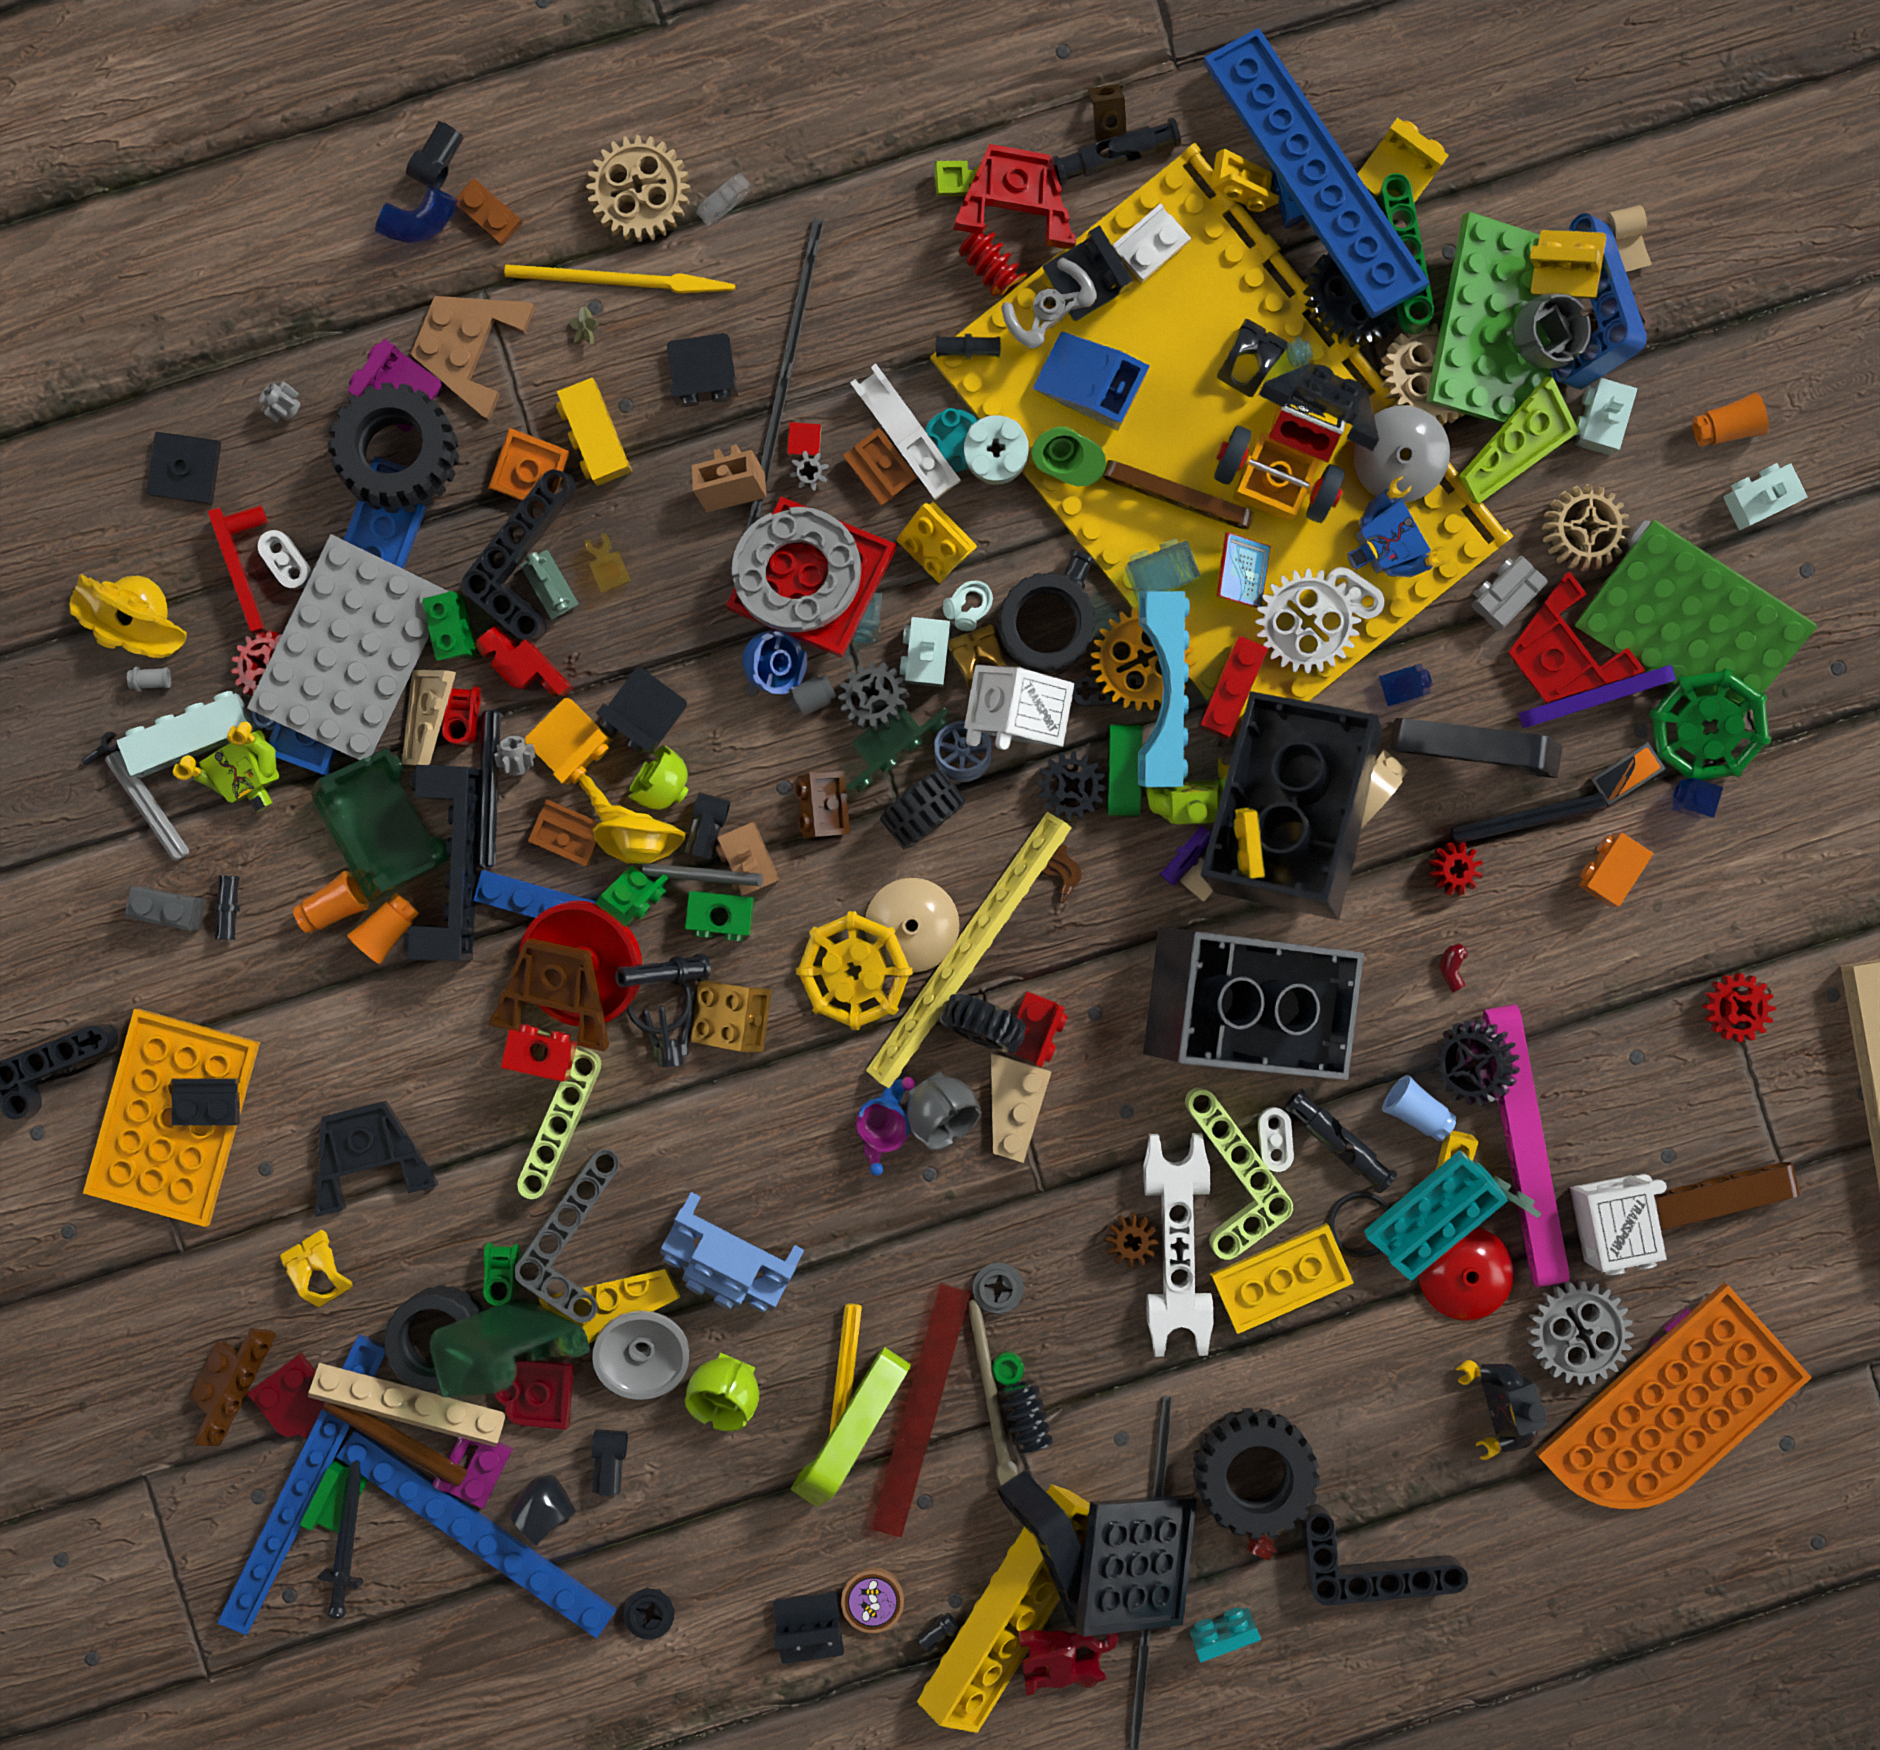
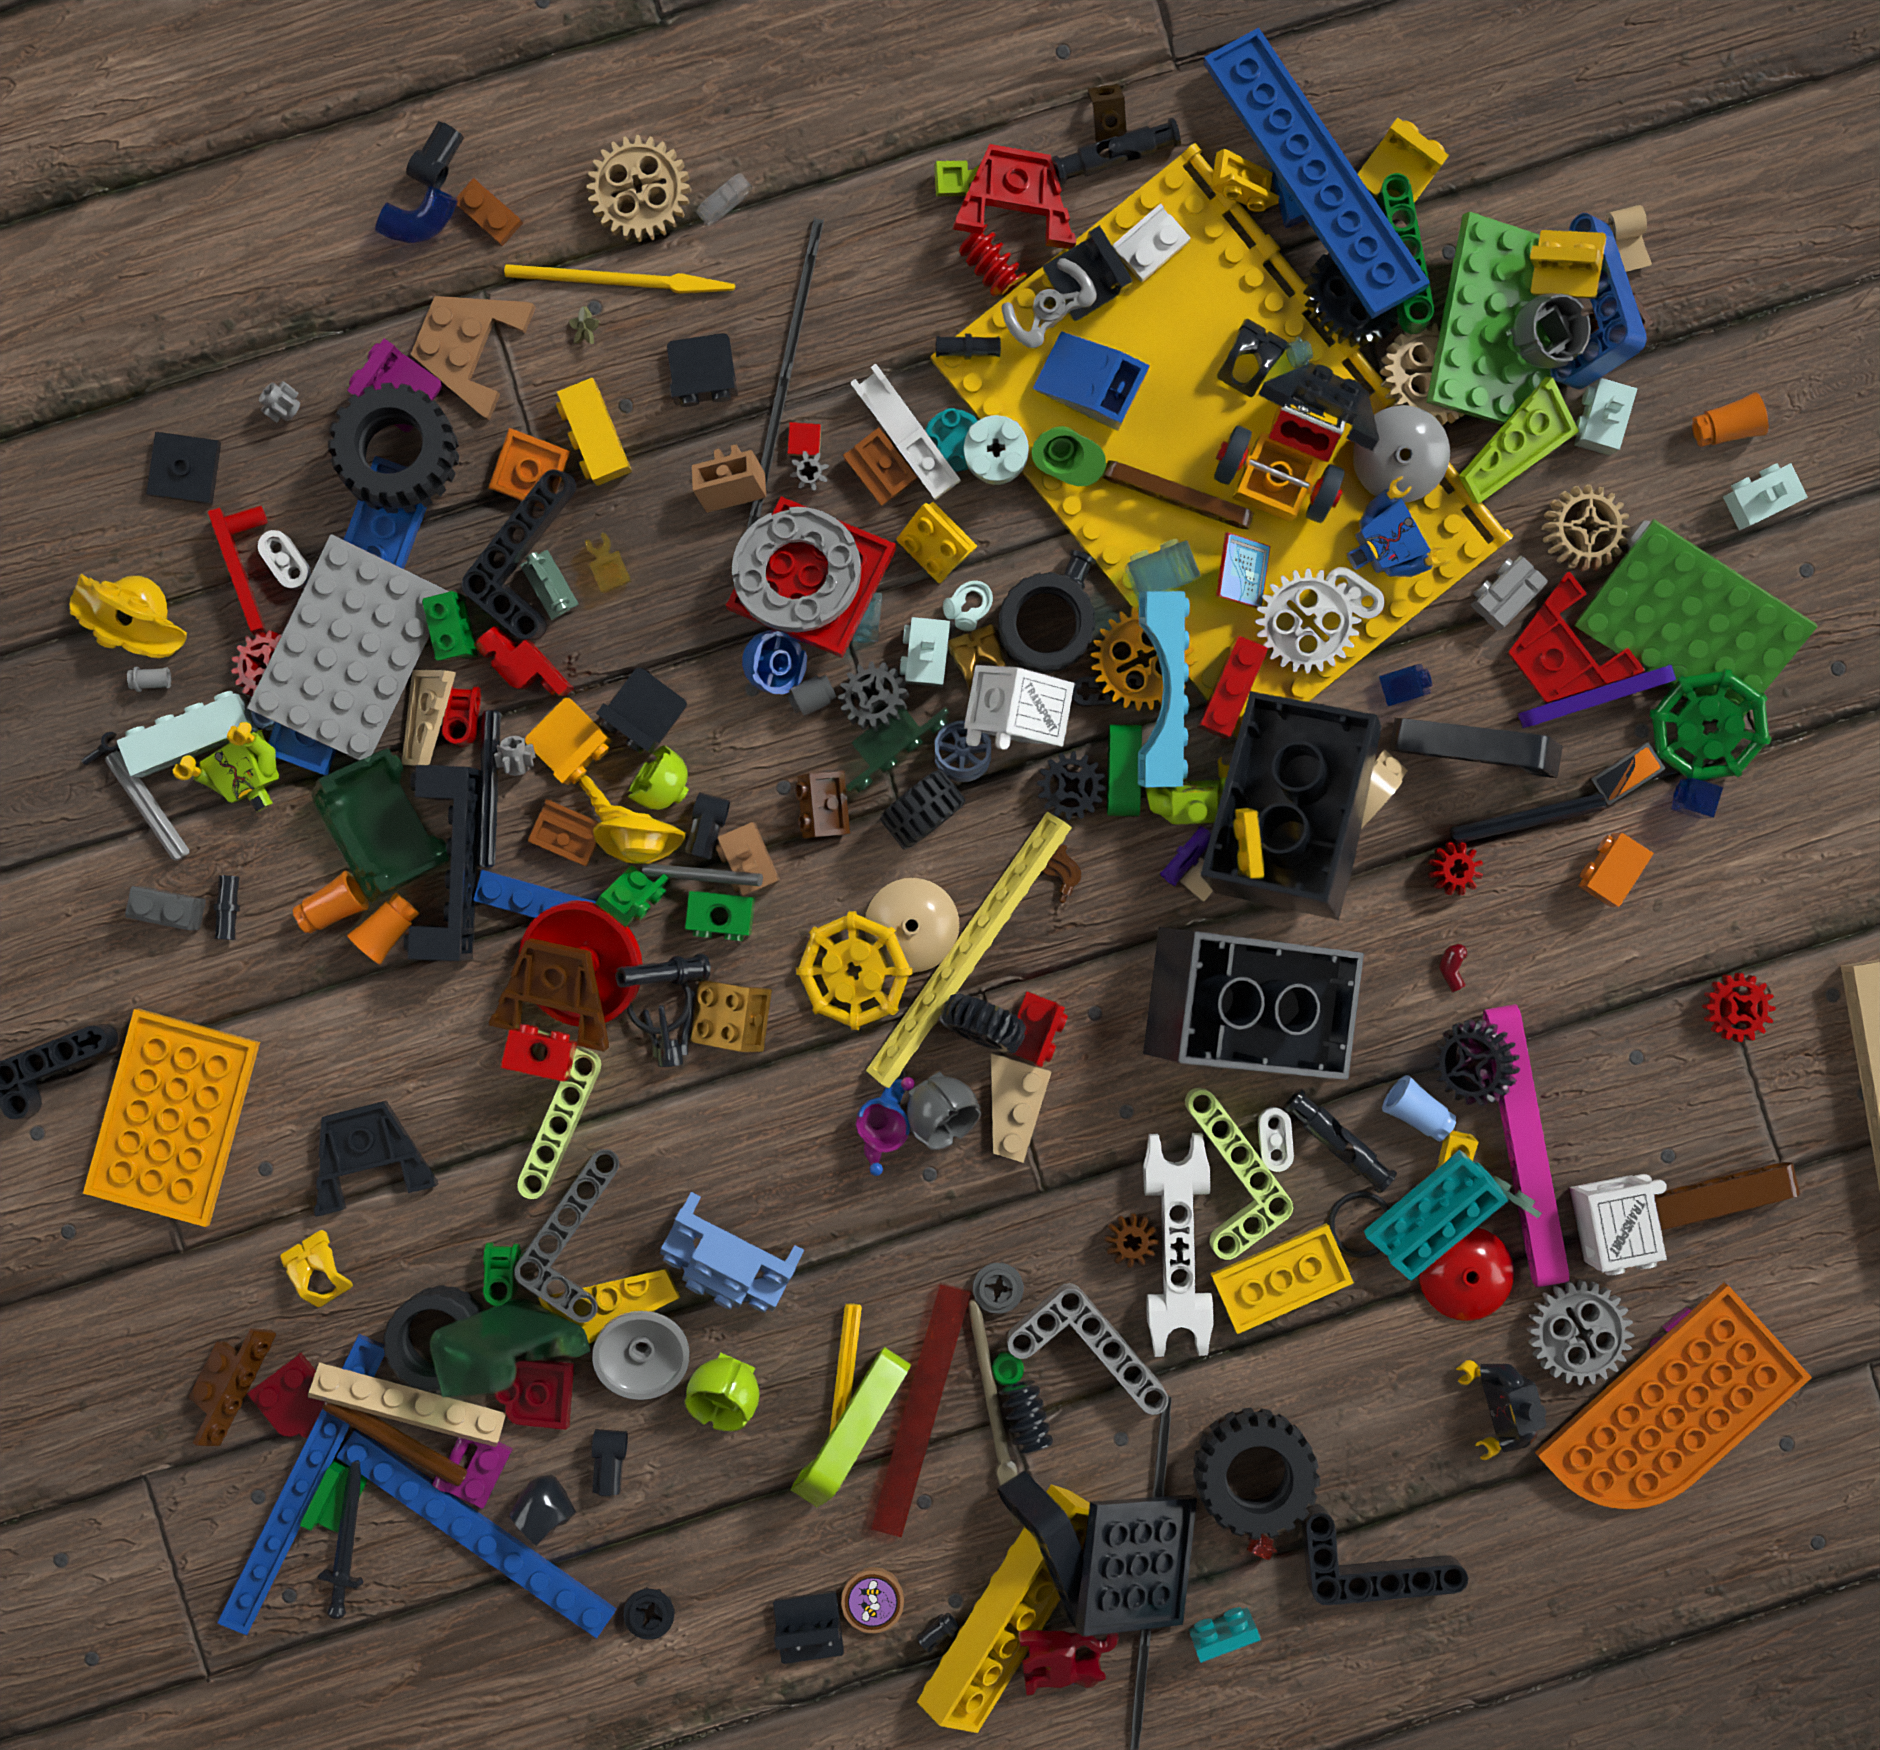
black plate [172,1078,240,1125] -> none
none -> light grey beam [1007,1283,1168,1415]

